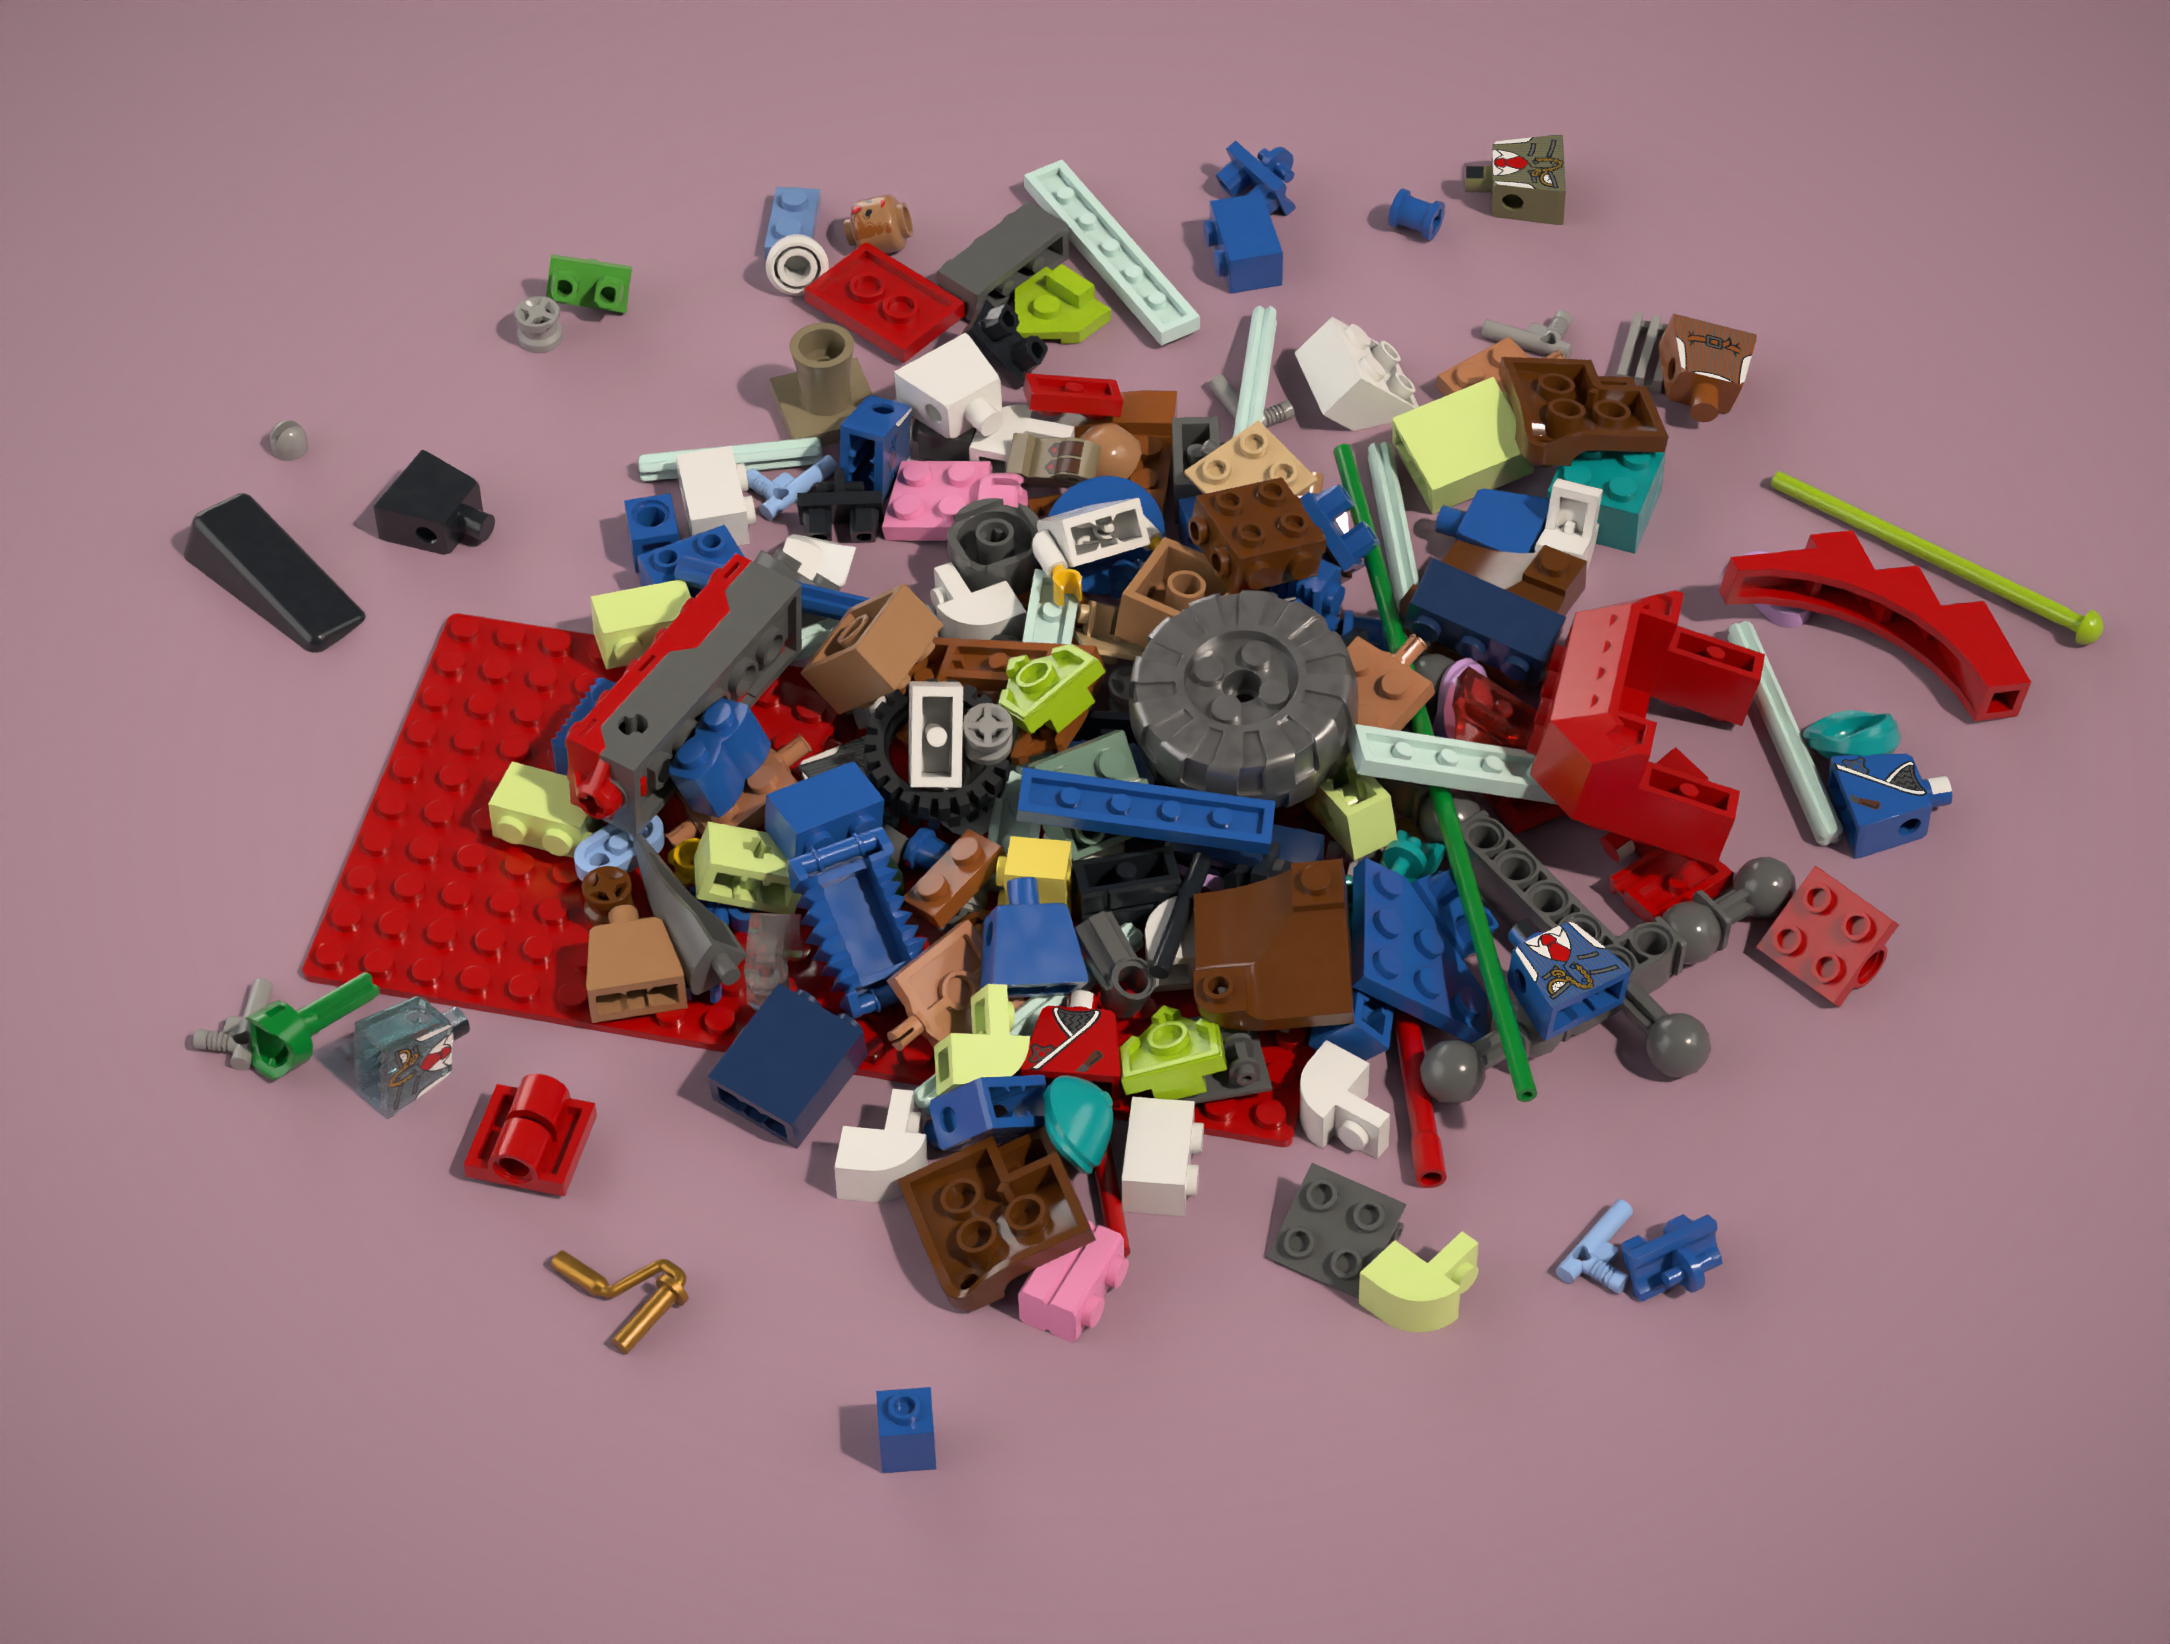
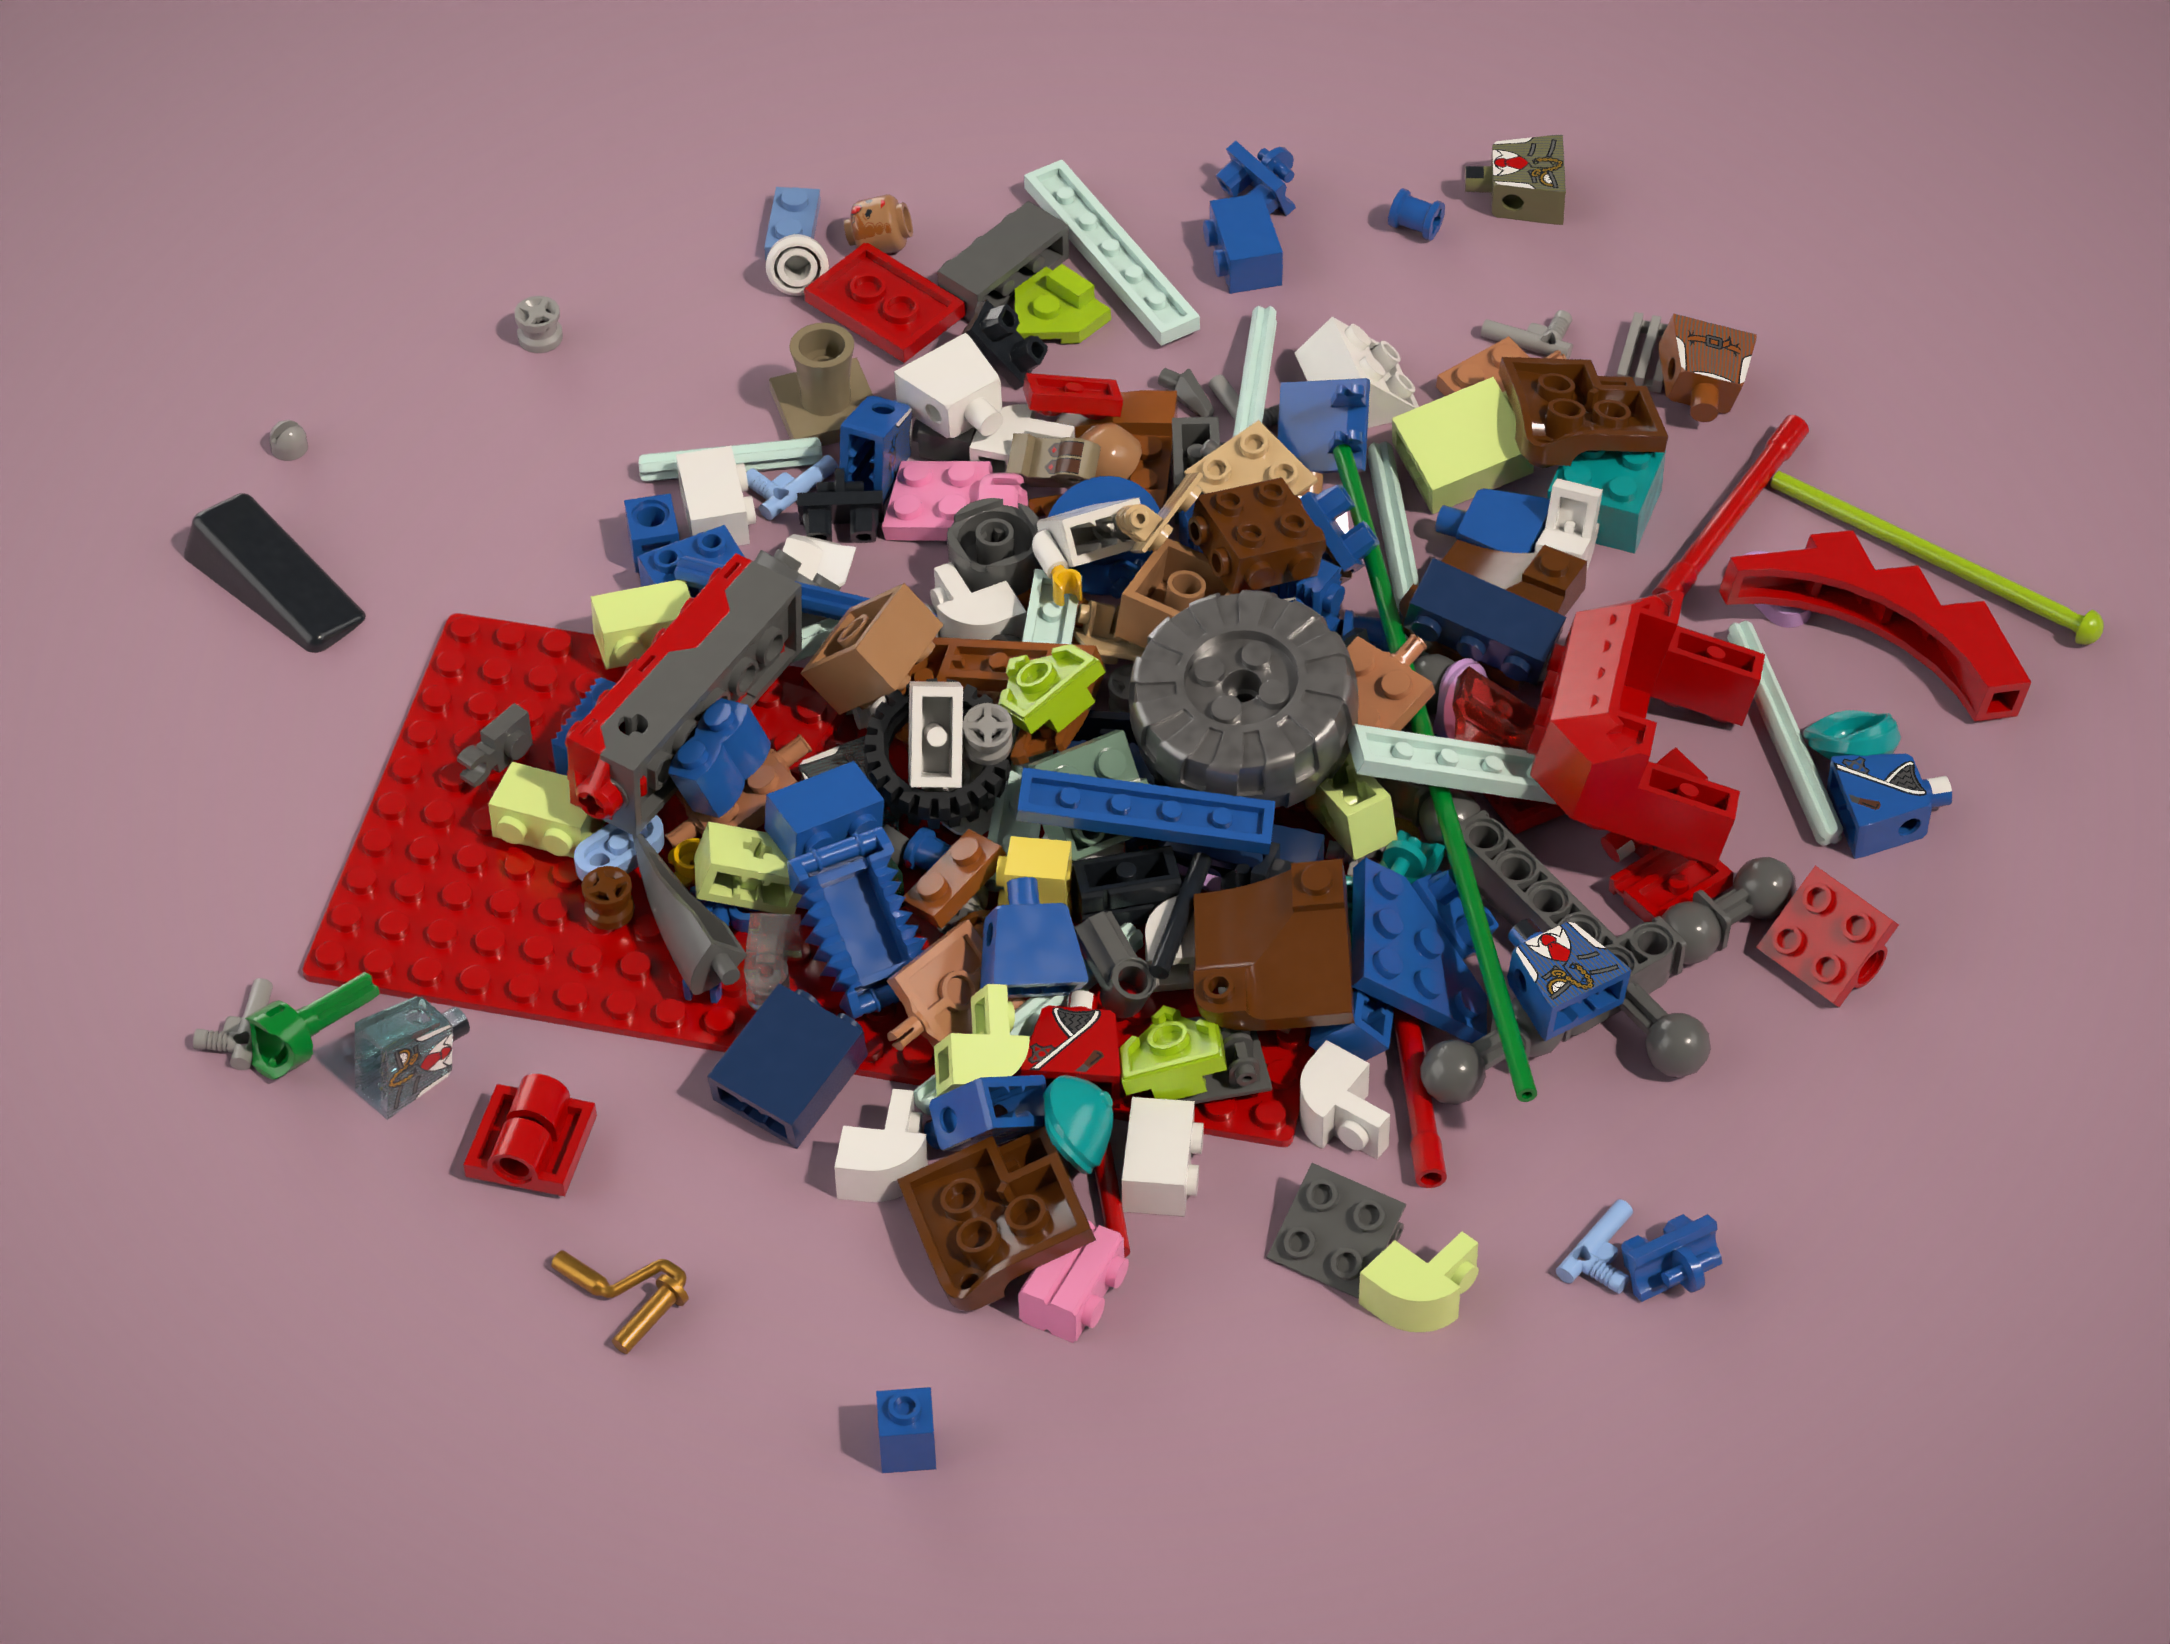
black torso [373,450,495,555] -> none
bright green hips [546,254,632,313] -> none
medium nougat torso [586,905,688,1023] -> none
none -> dark grey plate [457,703,533,787]
none -> tan hinge [1116,472,1203,554]
none -> dark grey bar [1158,368,1215,417]
none -> blue plate [1278,378,1370,473]
none -> red piece [1652,415,1809,598]

